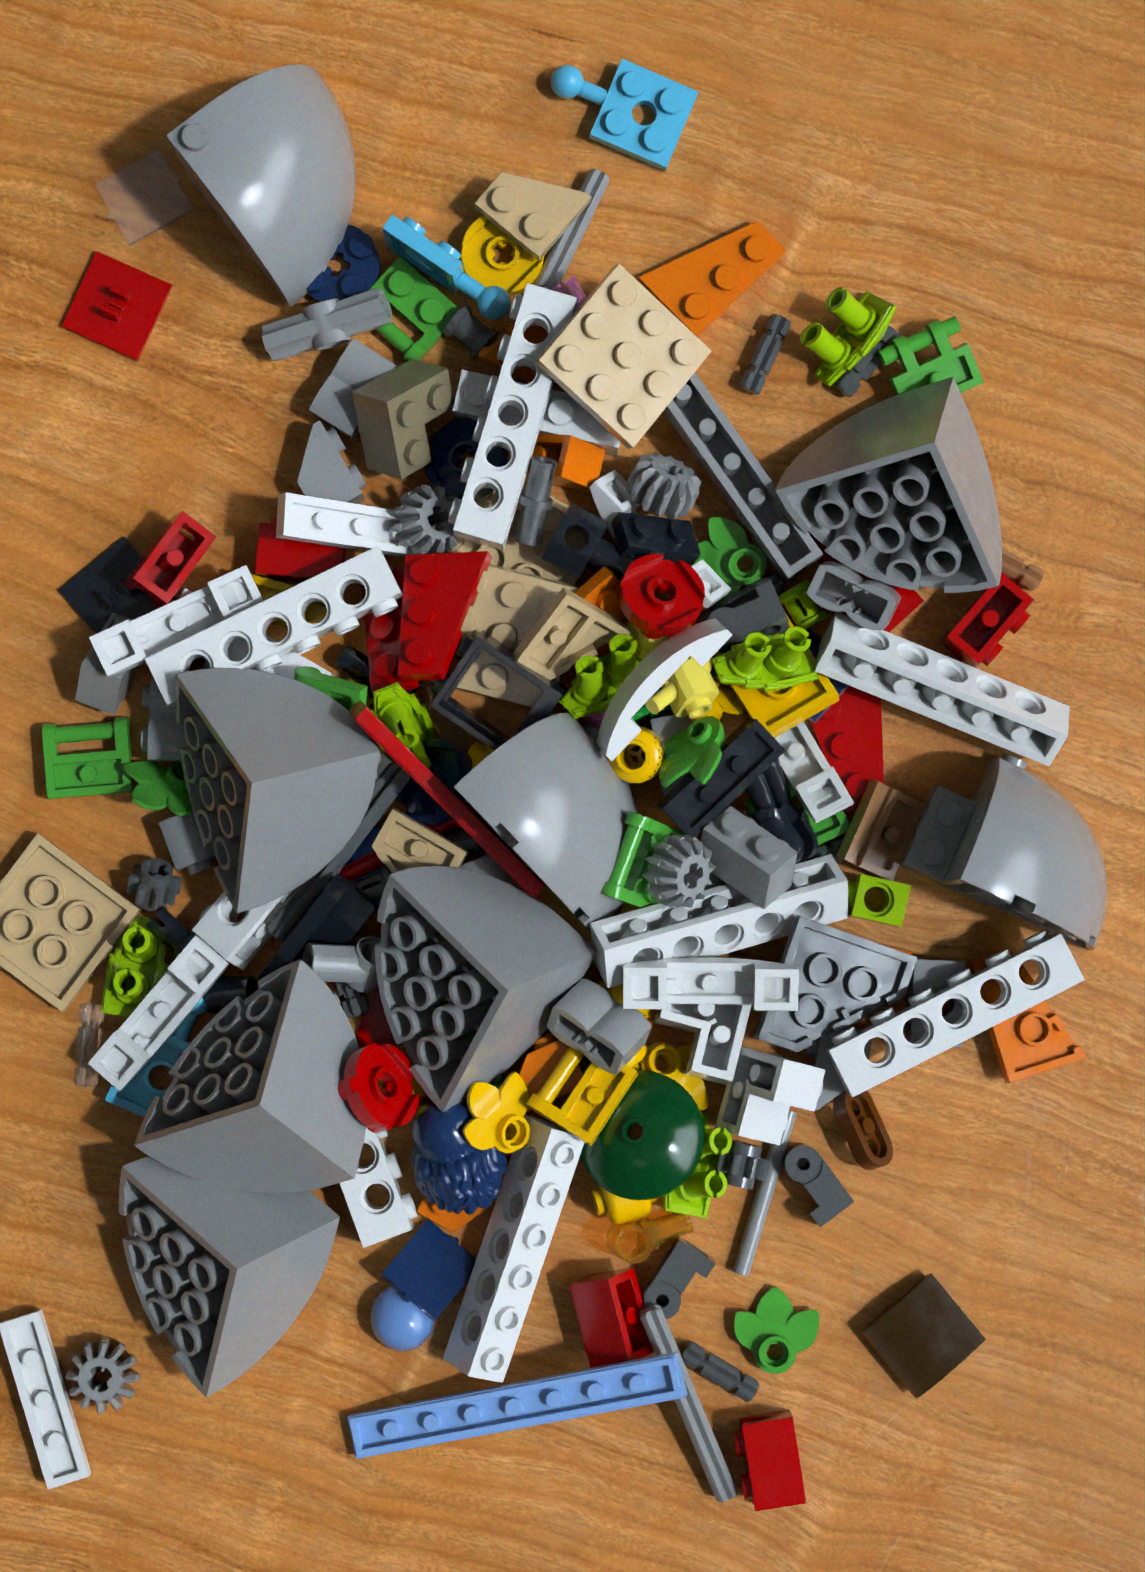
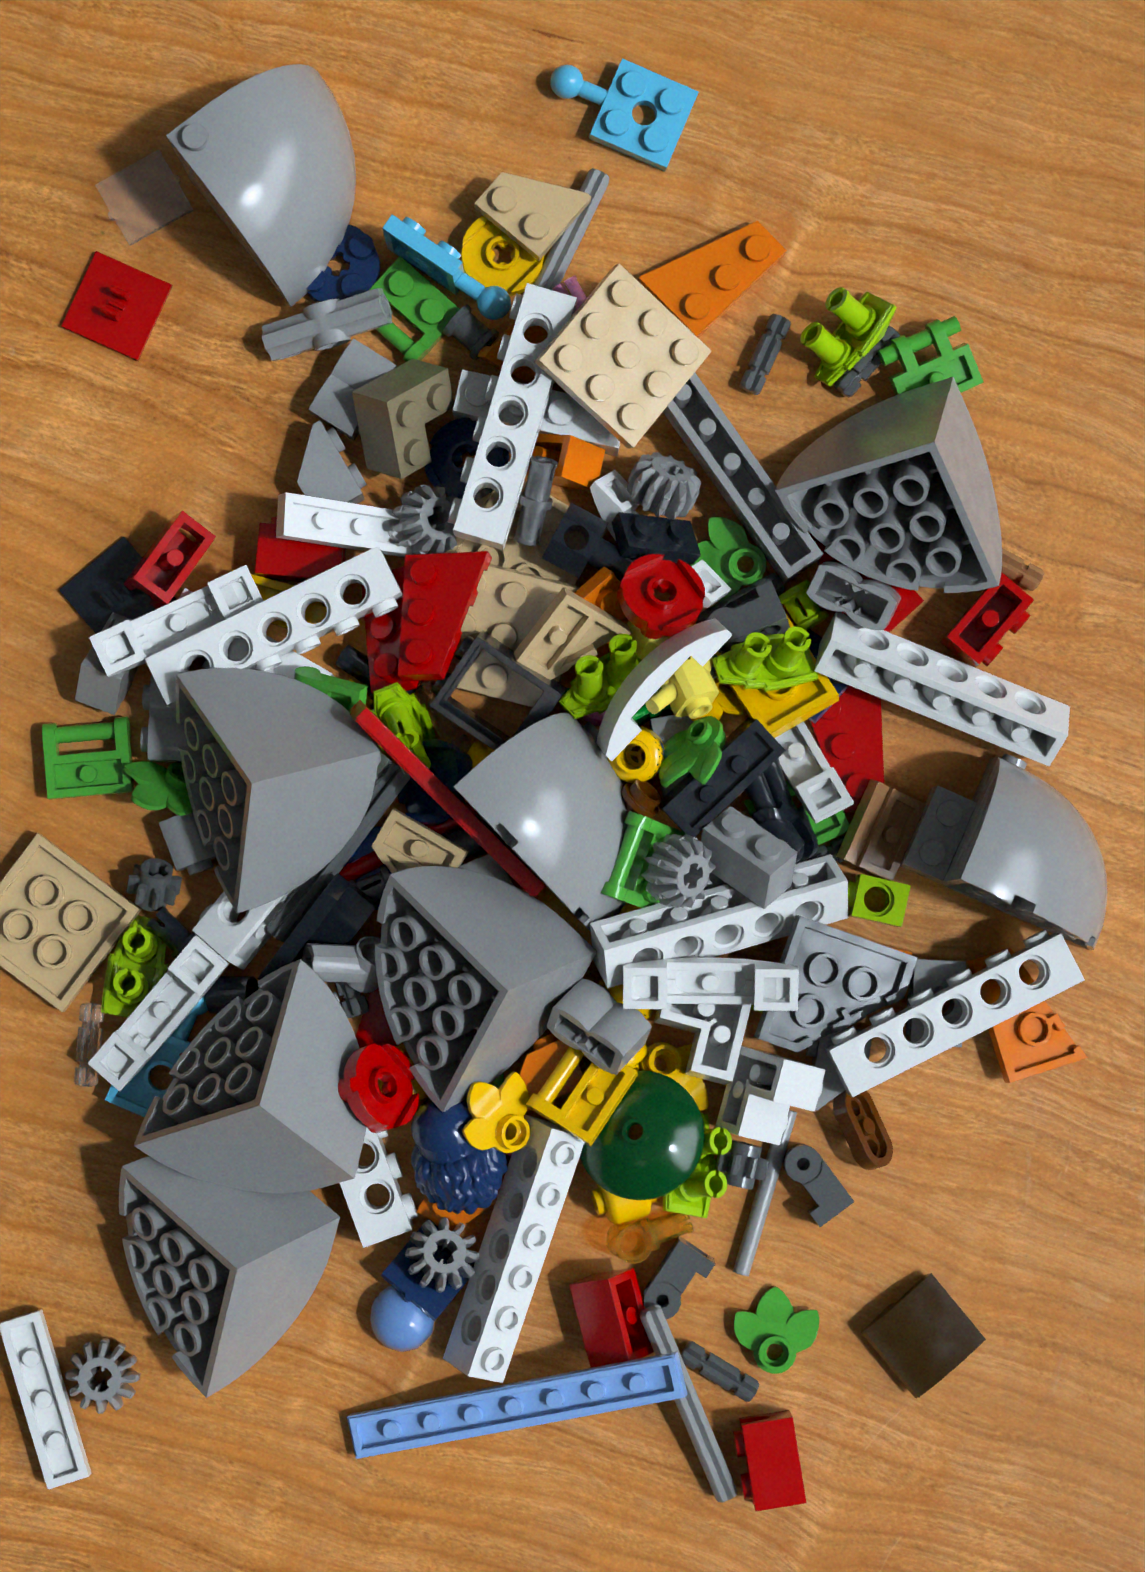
none -> light grey gear [405,1217,479,1293]
none -> reddish brown plate [621,779,662,819]

